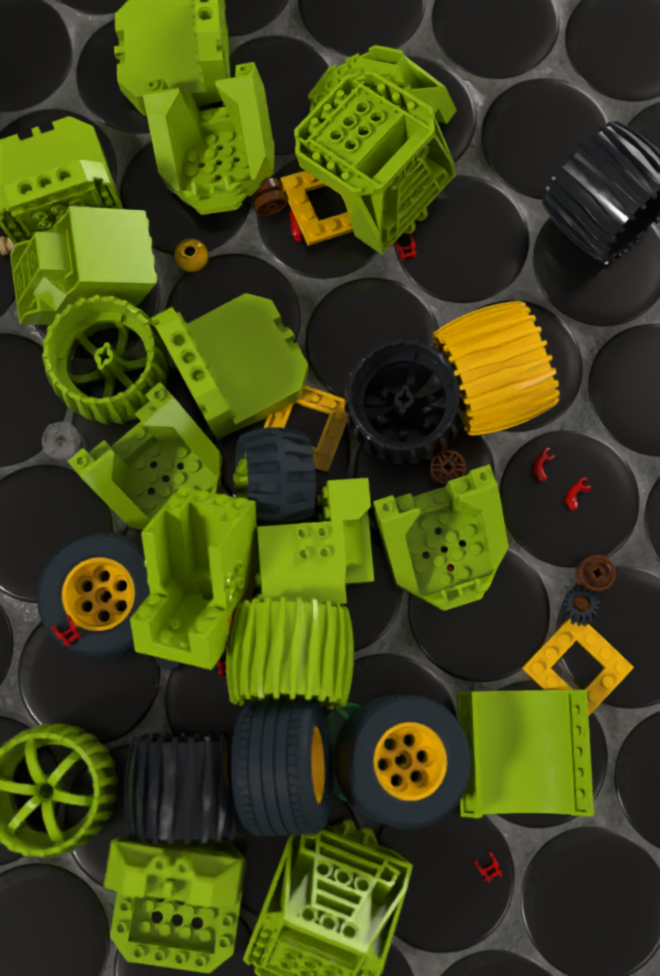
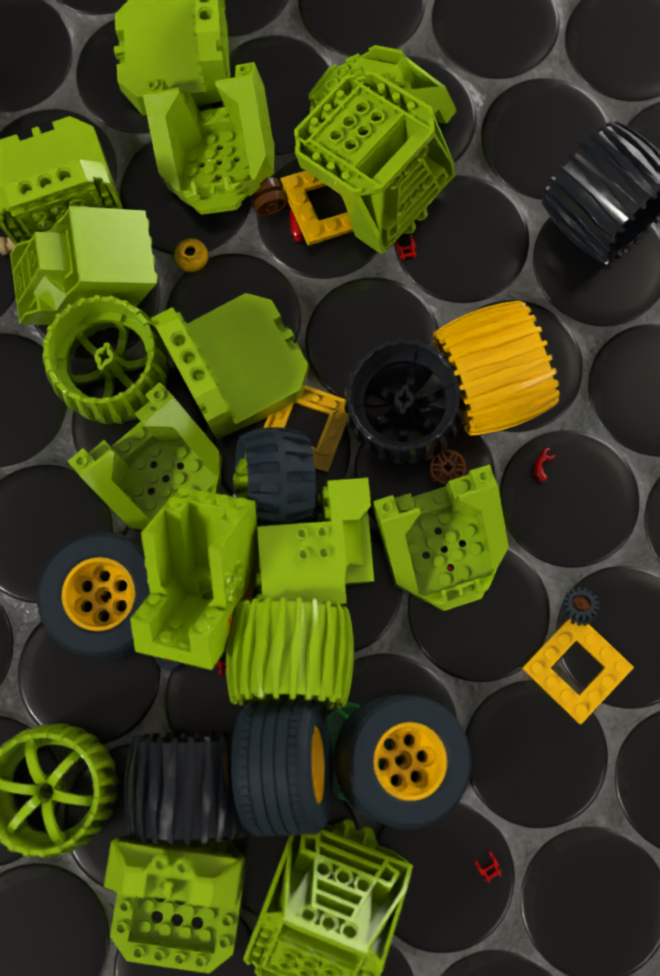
clear brick [42,422,85,464] -> none
red piece [52,615,81,647] -> none
lime panel [456,690,594,818] -> none
red piece [565,477,591,511] -> none
reddish brown wheel [575,555,616,593] -> none

